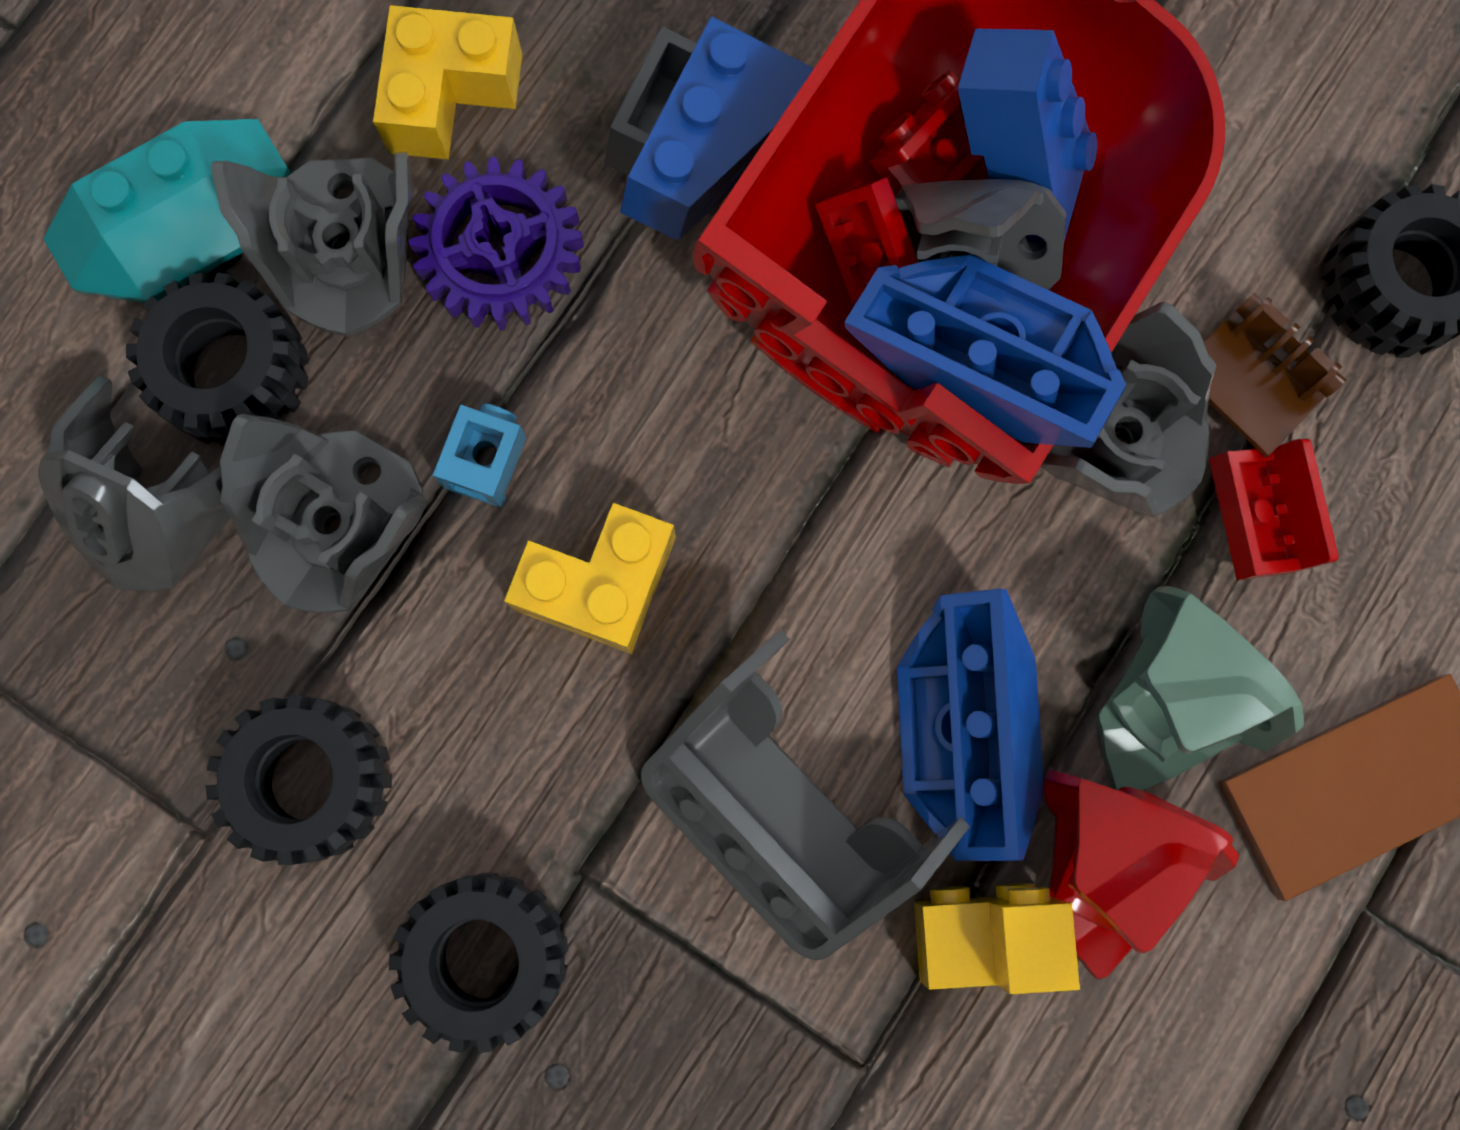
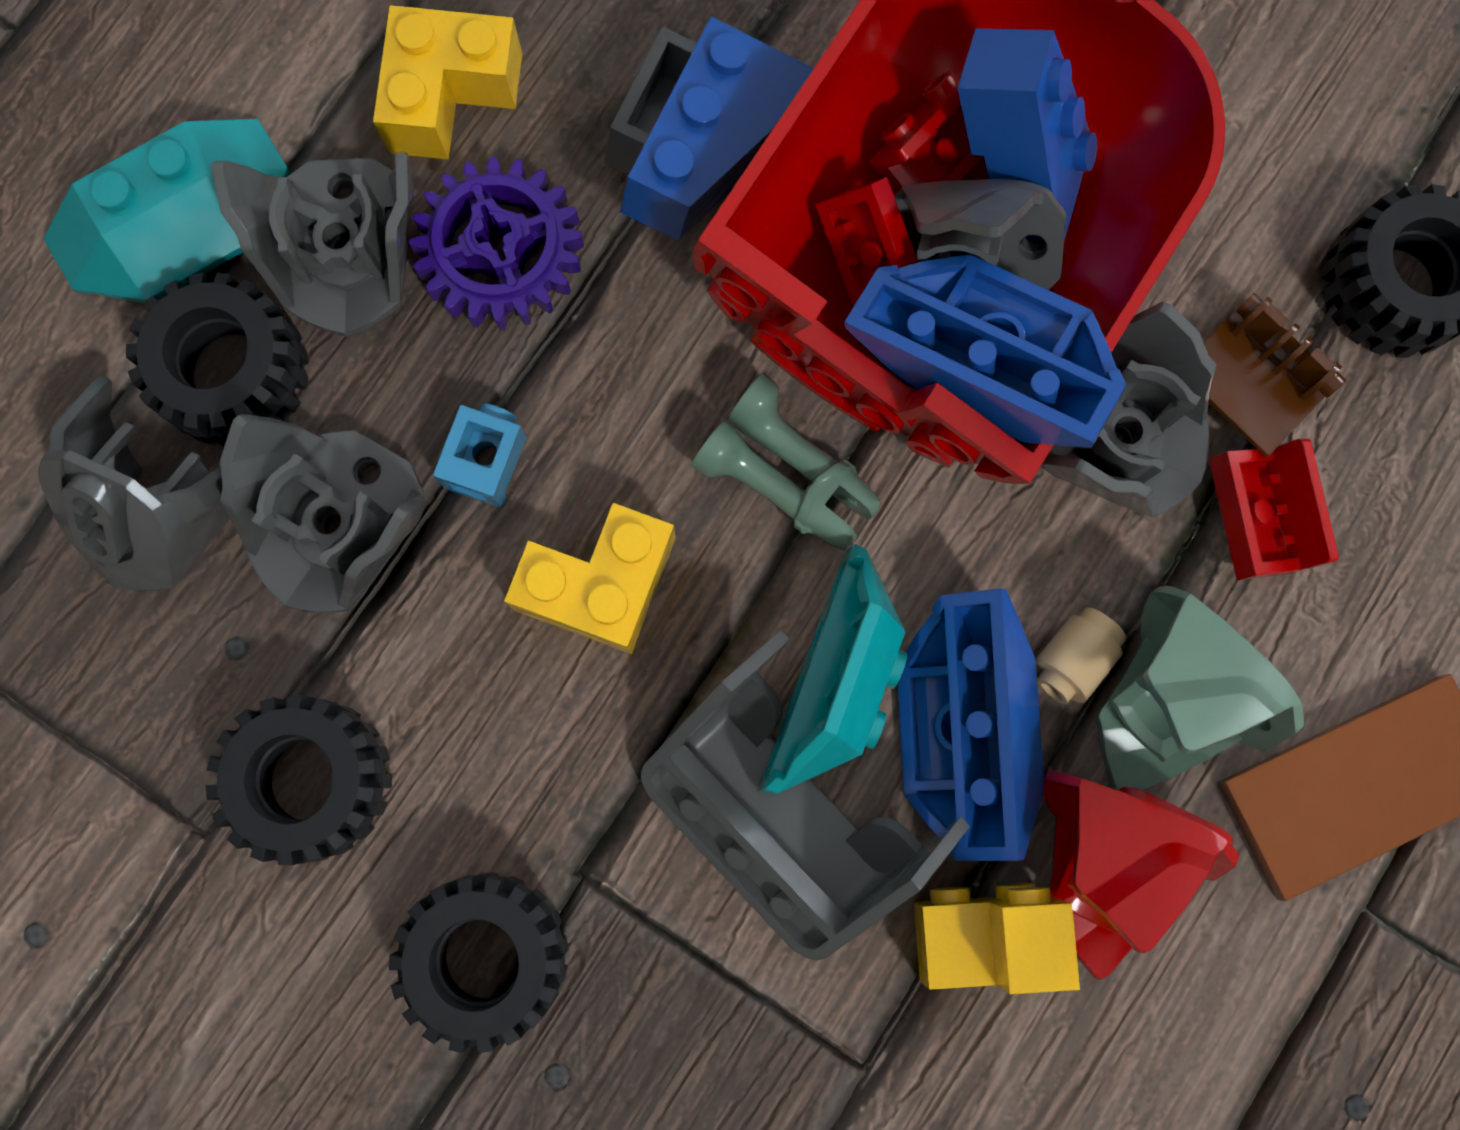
none -> sand green piece [691,373,881,551]
none -> teal wedge [757,544,908,796]
none -> tan brick [1036,607,1127,704]

